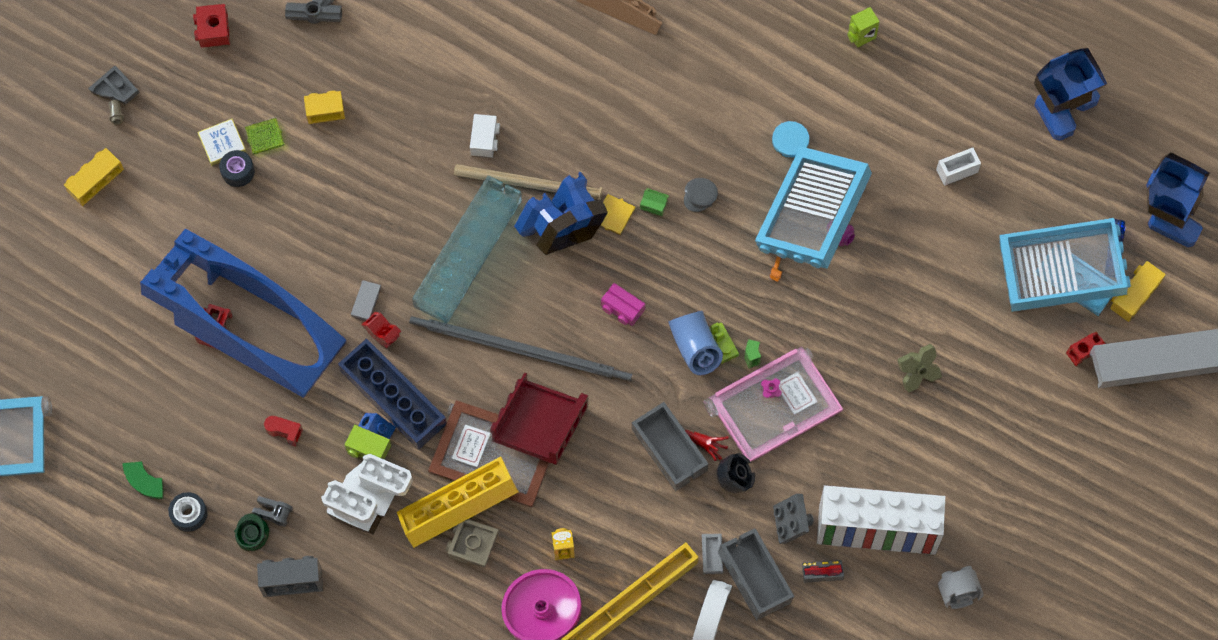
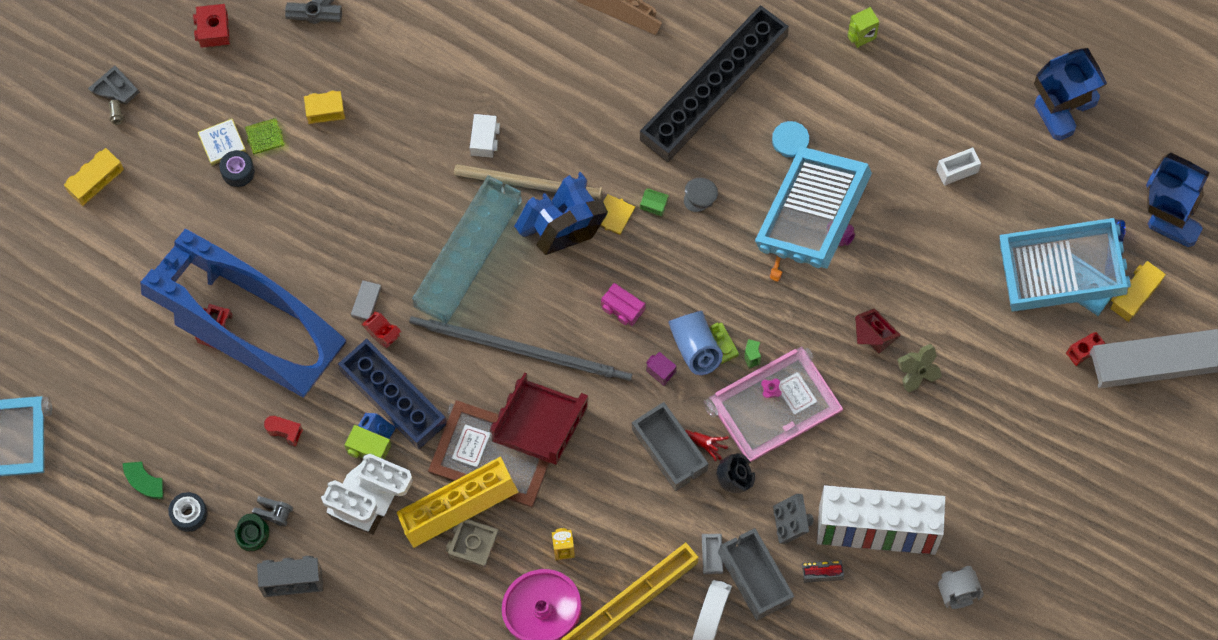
none -> black brick [640,5,789,162]
none -> magenta brick [646,352,677,386]
none -> dark red slope [855,308,901,354]

